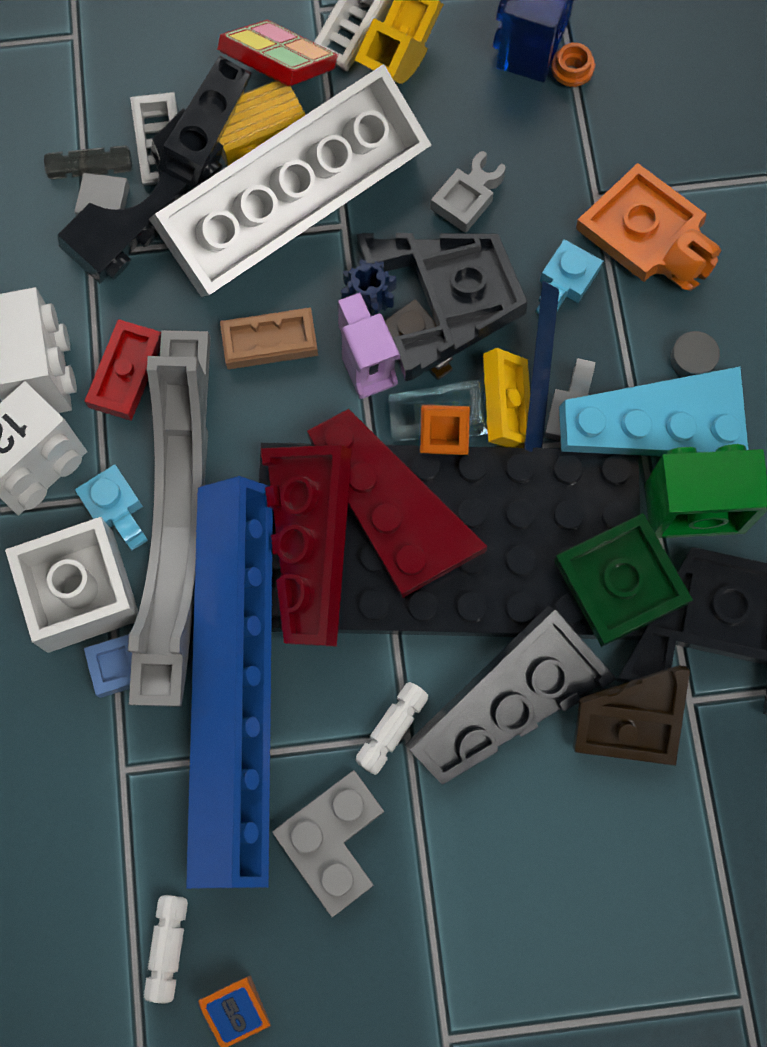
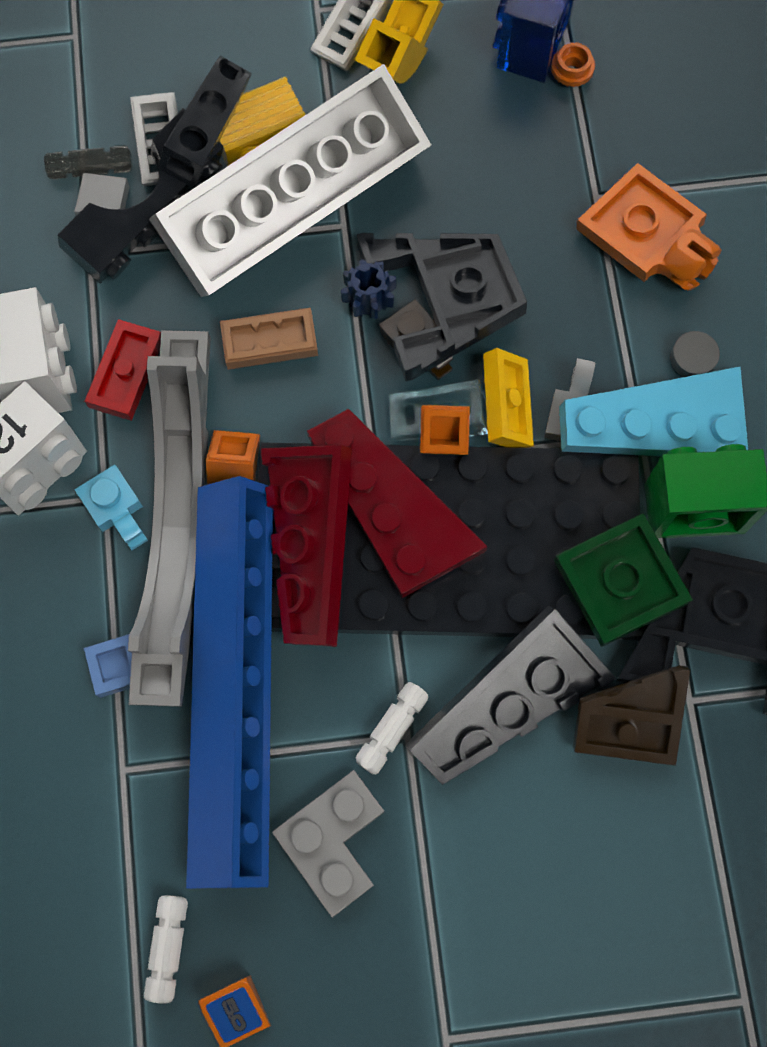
white brick [5,517,138,653] -> none
tile [217,20,338,87] -> none
lavender piece [338,293,400,399] -> none
light grey plate [430,151,506,233] -> none
dark blue sticker [525,281,559,452] -> none
medium azure plate [535,239,603,314] -> none
none -> orange slope [206,430,260,484]

